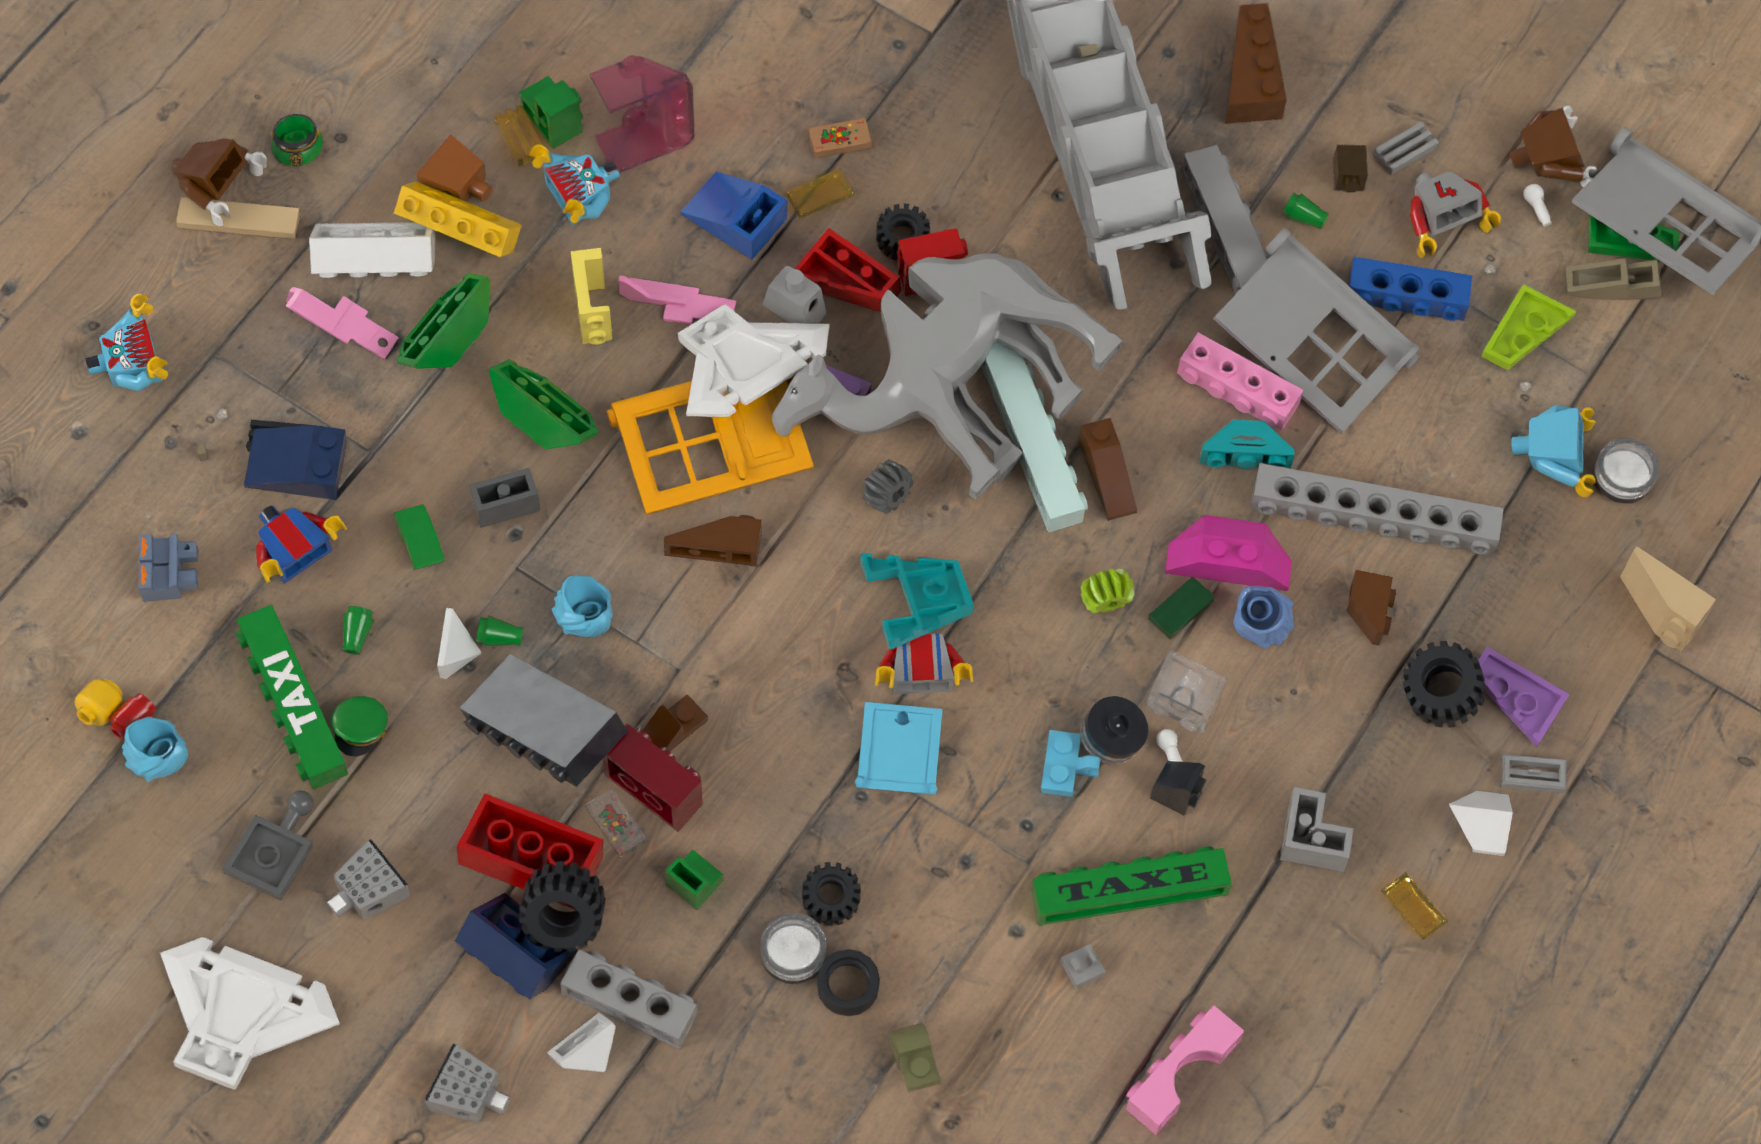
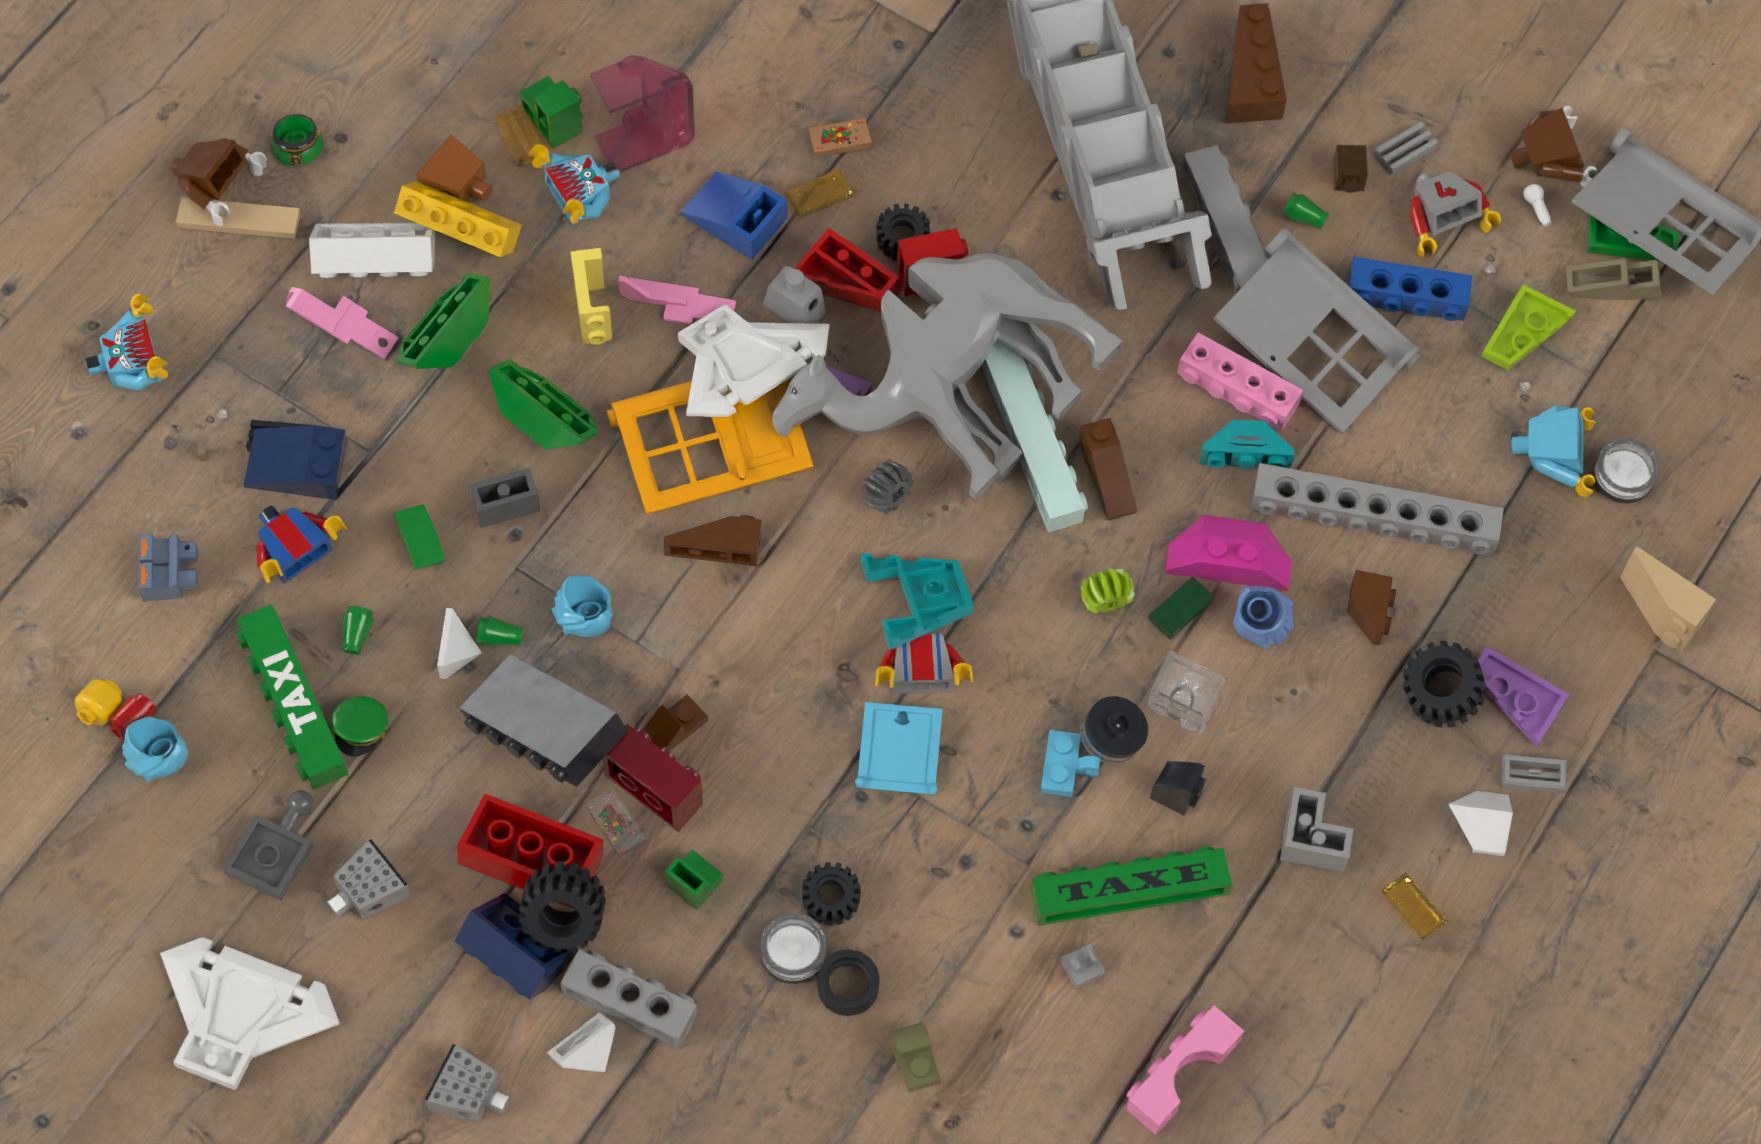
white piece [1156,729,1183,762] -> none

